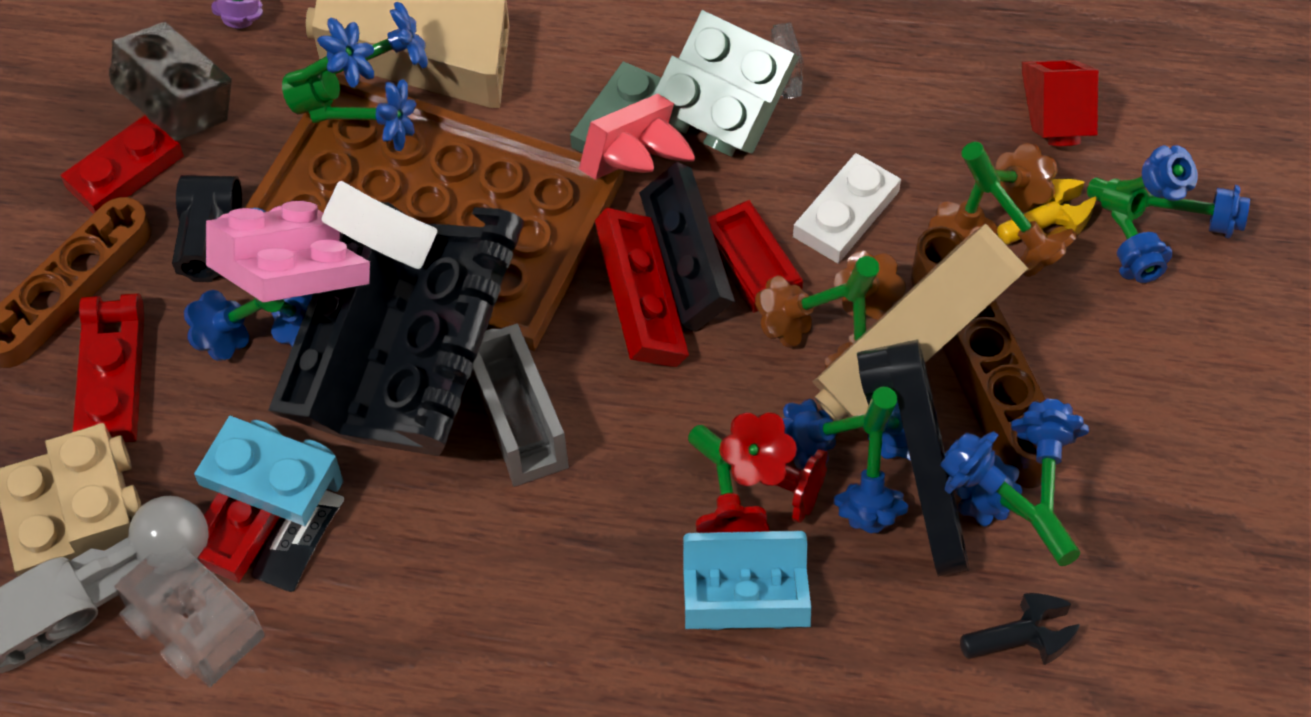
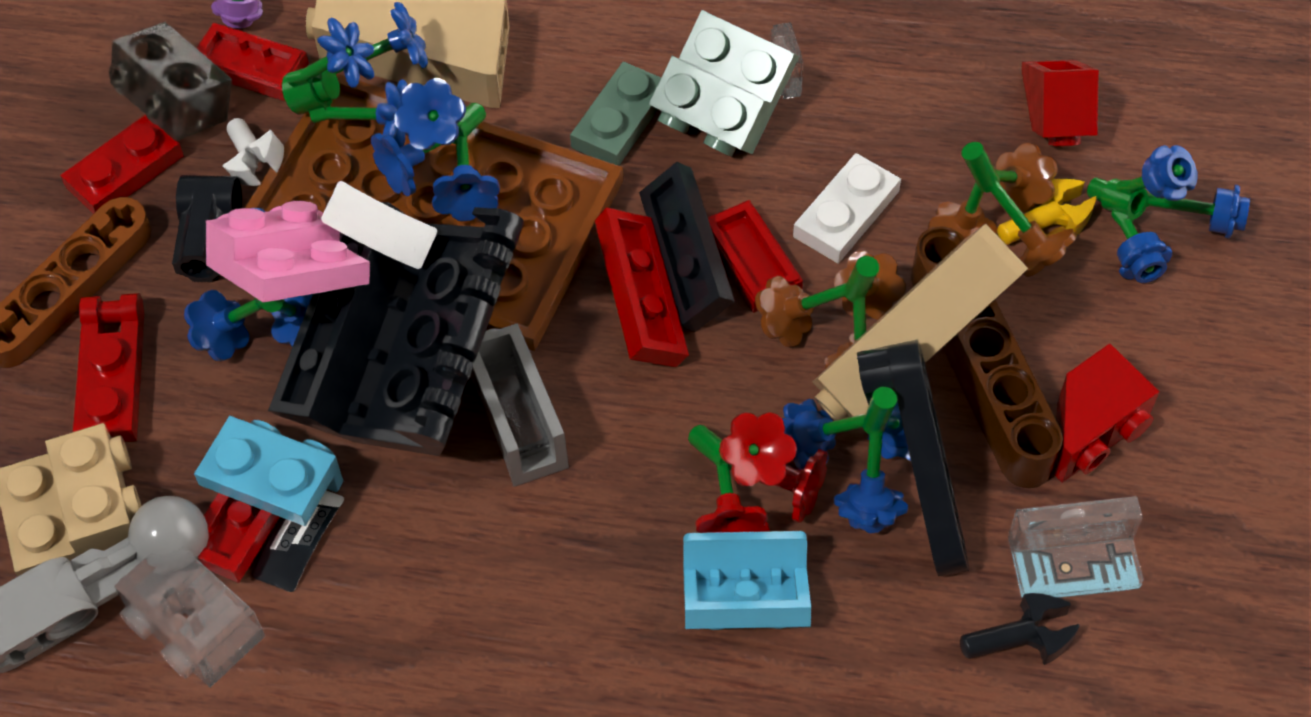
coral tile [579,94,695,180] -> none
blue plant [940,399,1089,566] -> none
none -> red plate [189,22,309,101]
none -> white bar [223,118,284,186]
none -> blue plant [371,78,500,221]
none -> clear panel [1008,496,1144,598]
none -> red slope [1054,343,1160,483]

